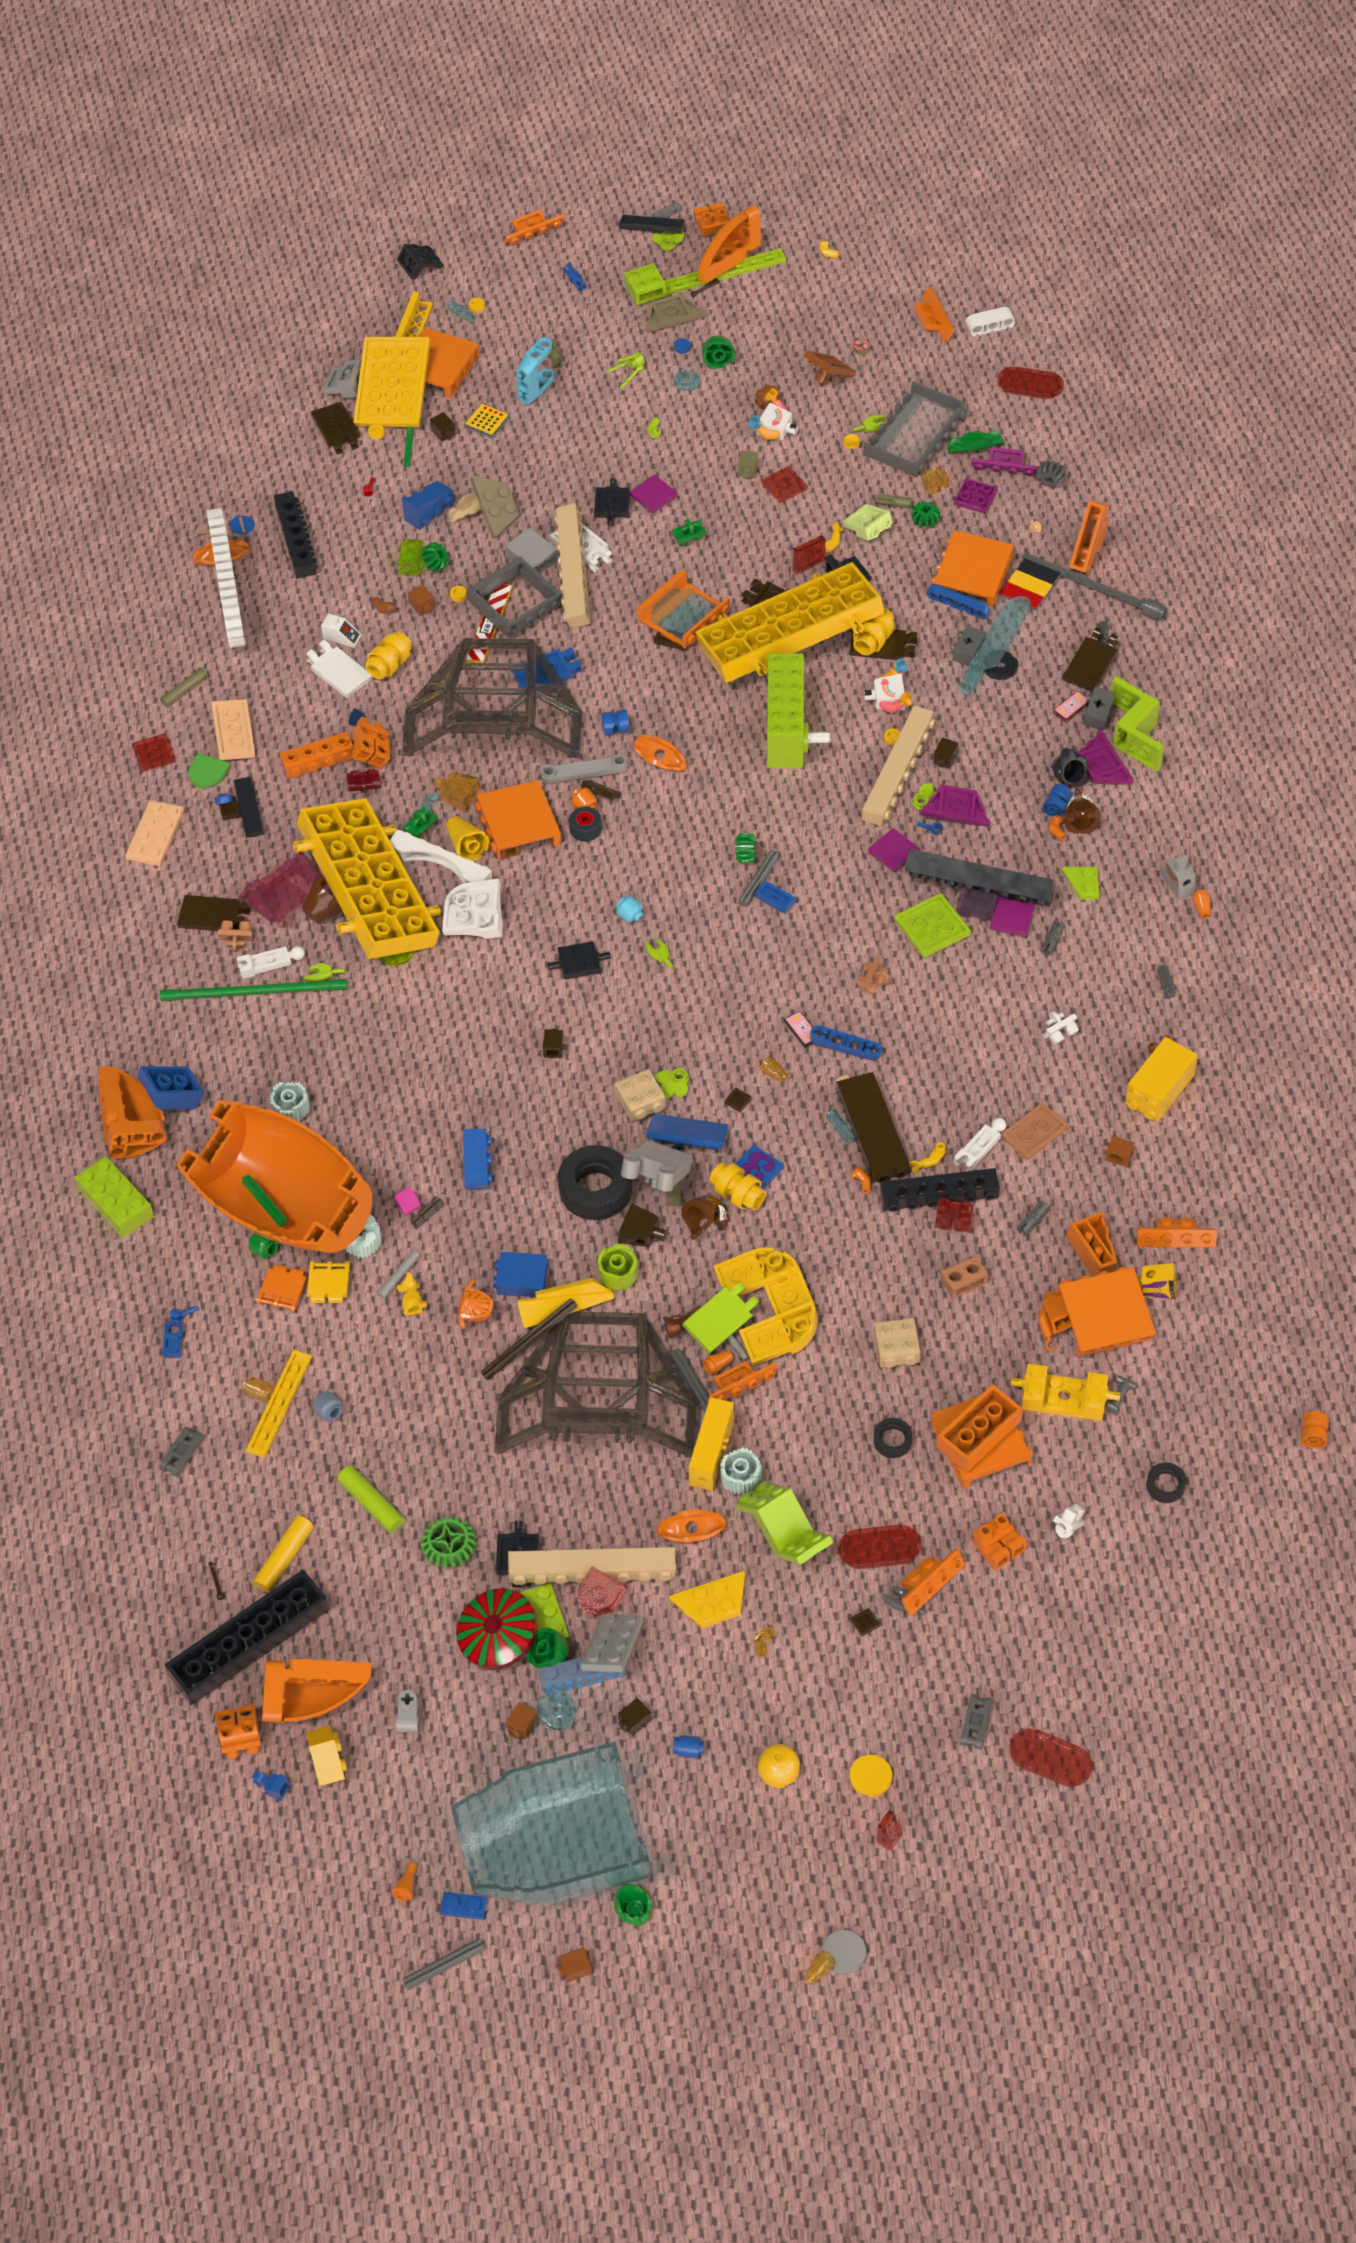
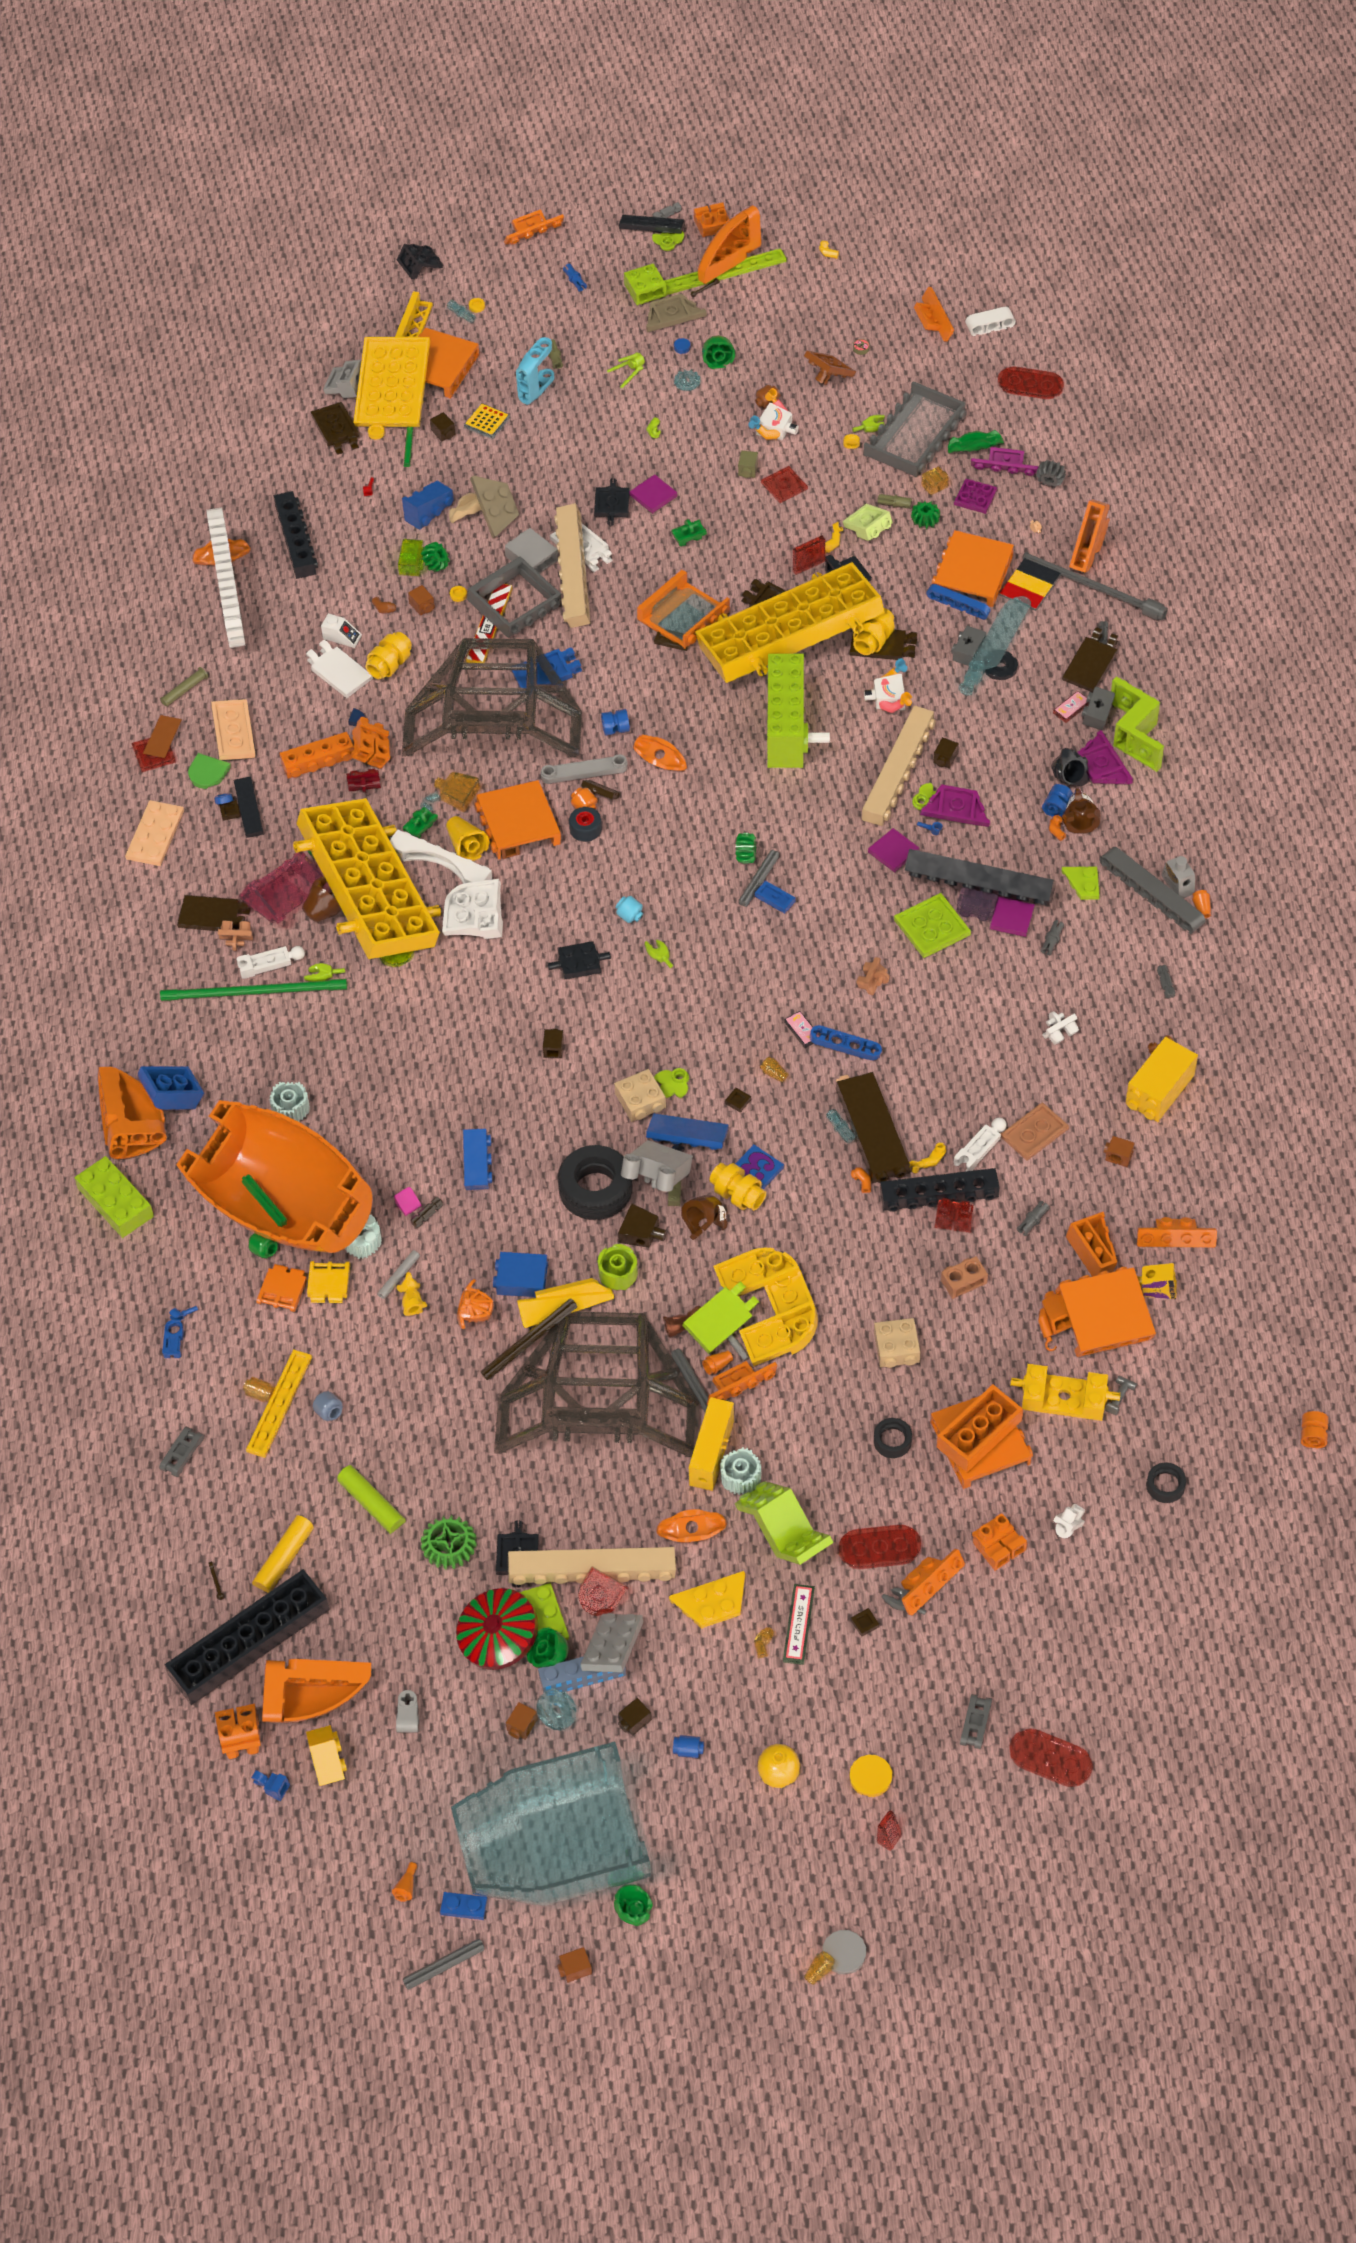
blue piece [198,516,255,535] -> none
yellow tile [884,728,901,745] -> none
none -> dark orange sticker [143,715,182,758]
none -> tile [783,1584,815,1665]
none -> dark grey beam [1099,847,1206,934]

